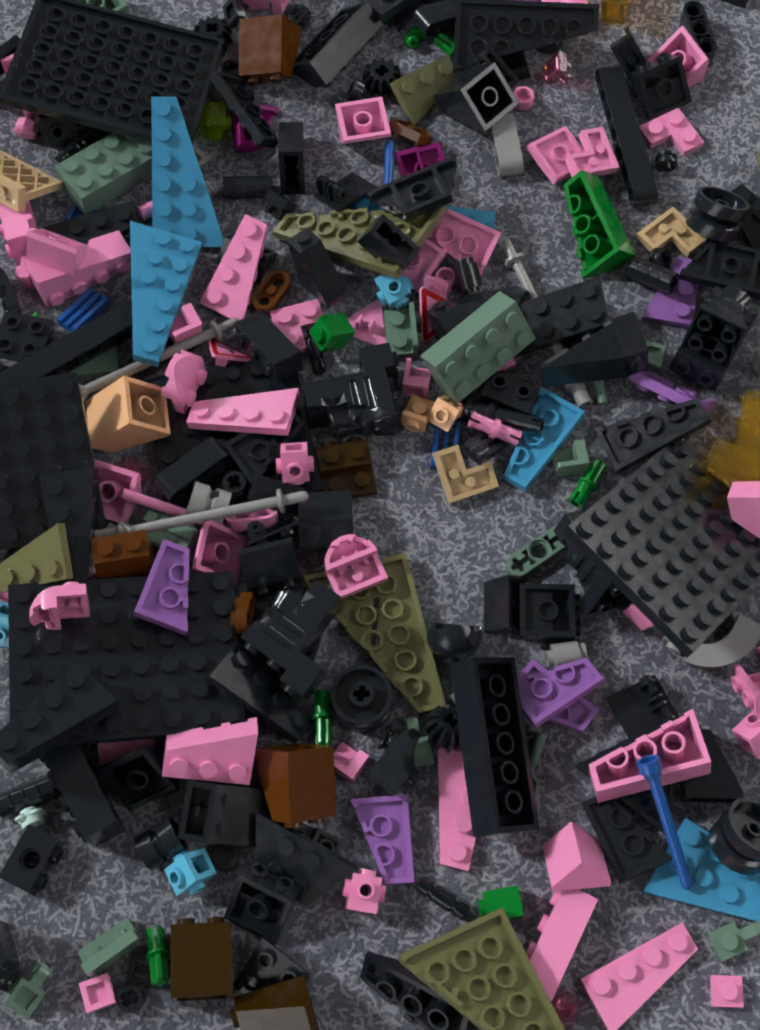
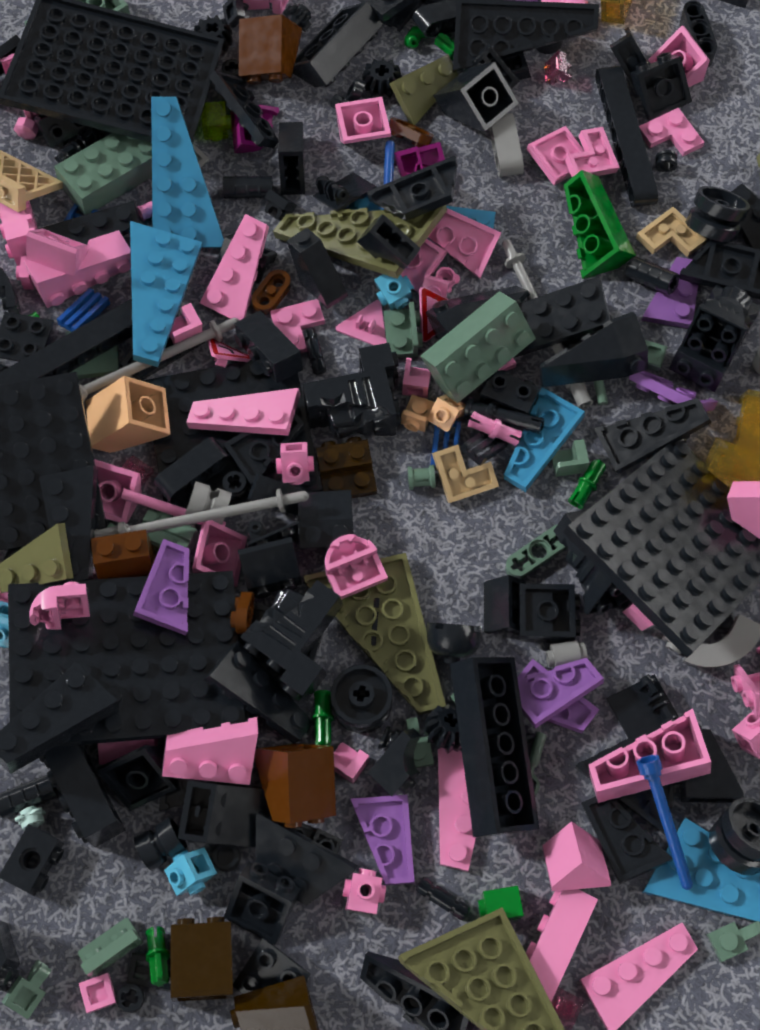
bright pink slope [162,350,207,415] -> none
bright pink plate [225,508,279,532] -> none
green brick [309,313,355,352] -> none
black brick [453,256,483,295] -> none
bright pink tile [513,86,535,111] -> none
black bush [648,248,672,268] -> none
bright pink plate [710,975,744,1008] -> none
none -> sand green bush [407,464,436,490]

